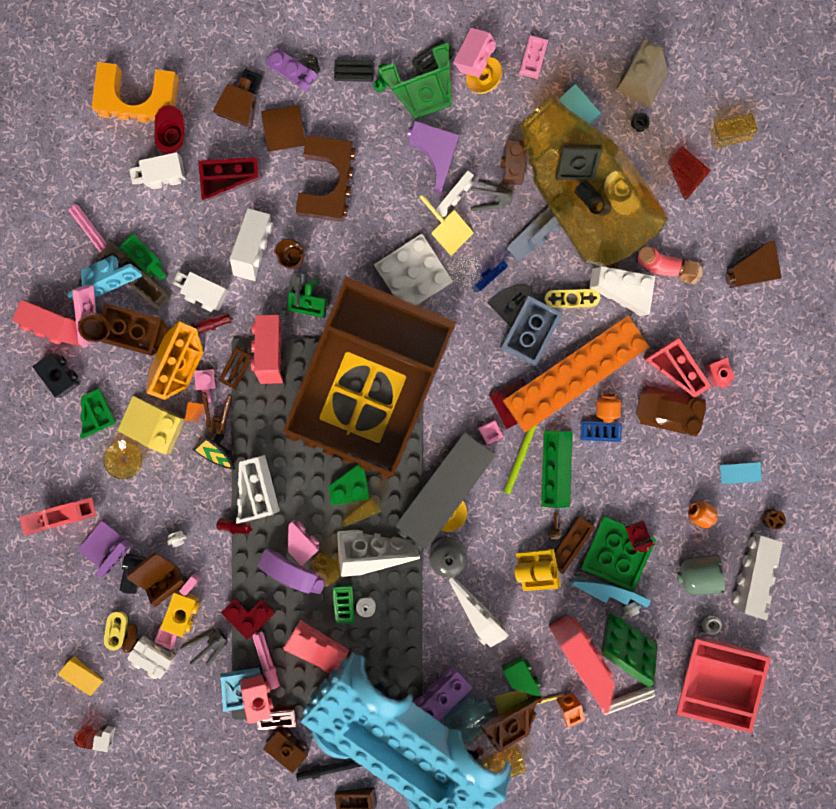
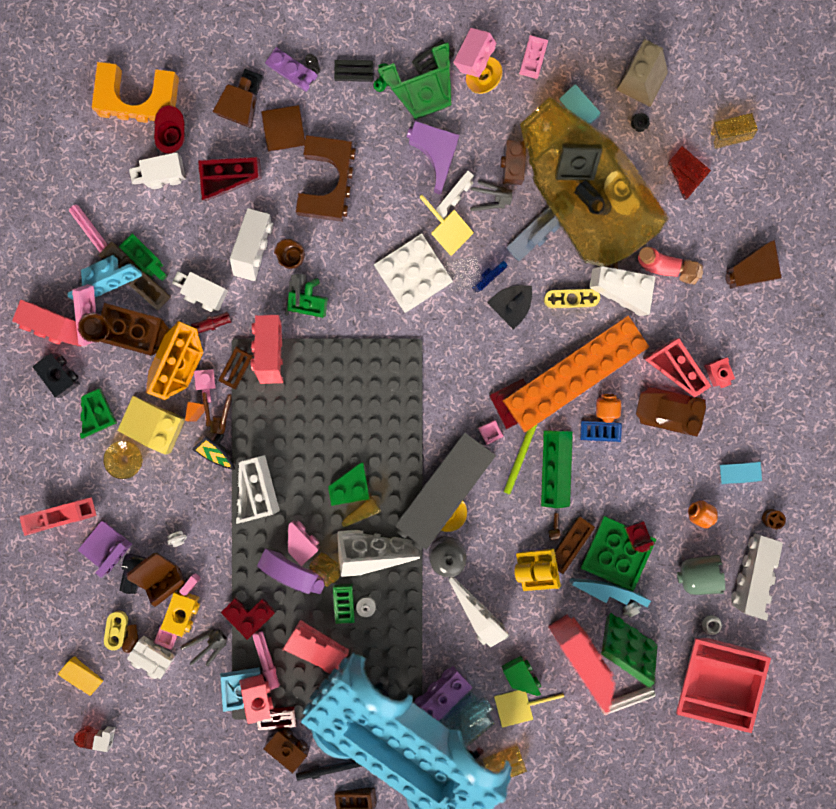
dark red axle [216,518,252,535] -> none
reddish brown panel [282,276,456,479] -> none
reddish brown wing [481,695,542,752] -> none
sand blue brick [499,296,563,366] -> none
orange bracket [557,692,585,728] -> none

